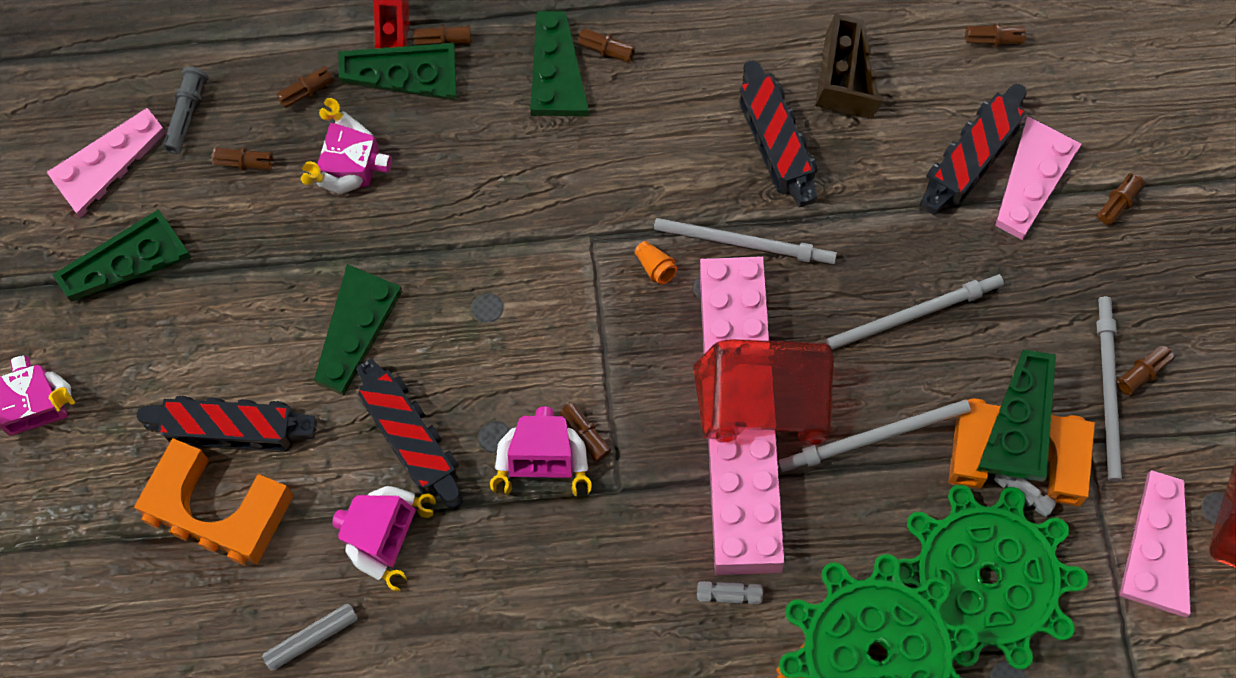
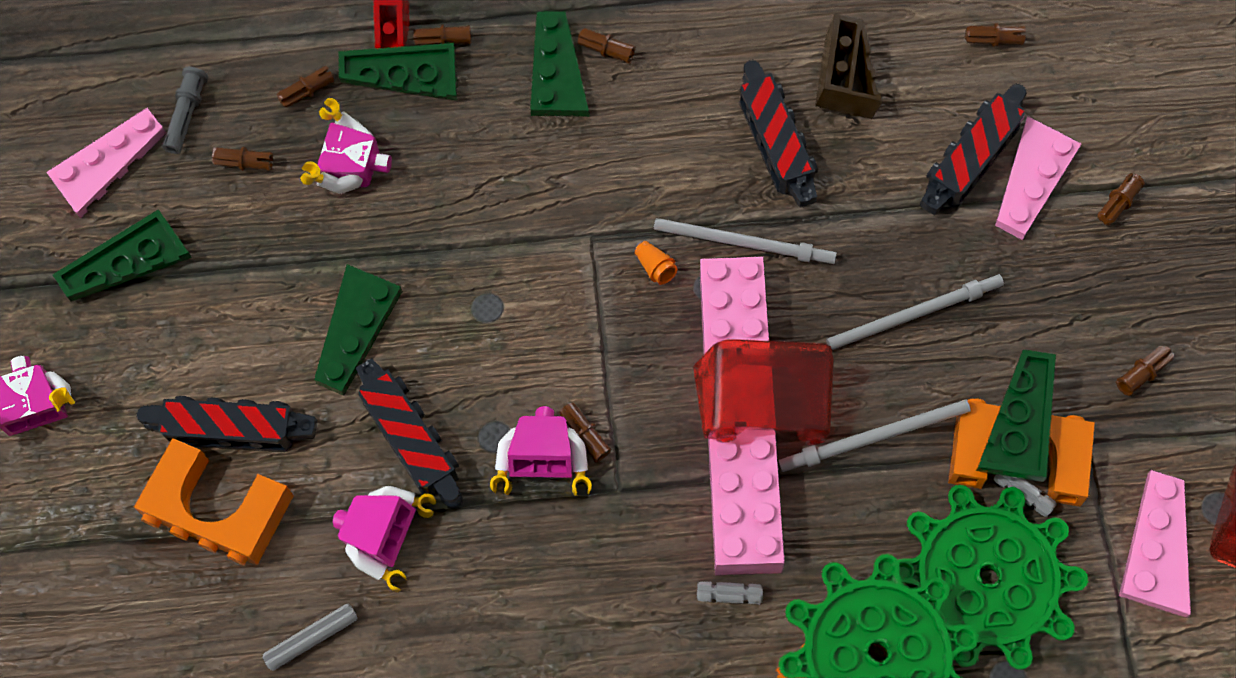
light grey bar [1096,296,1122,482] -> none

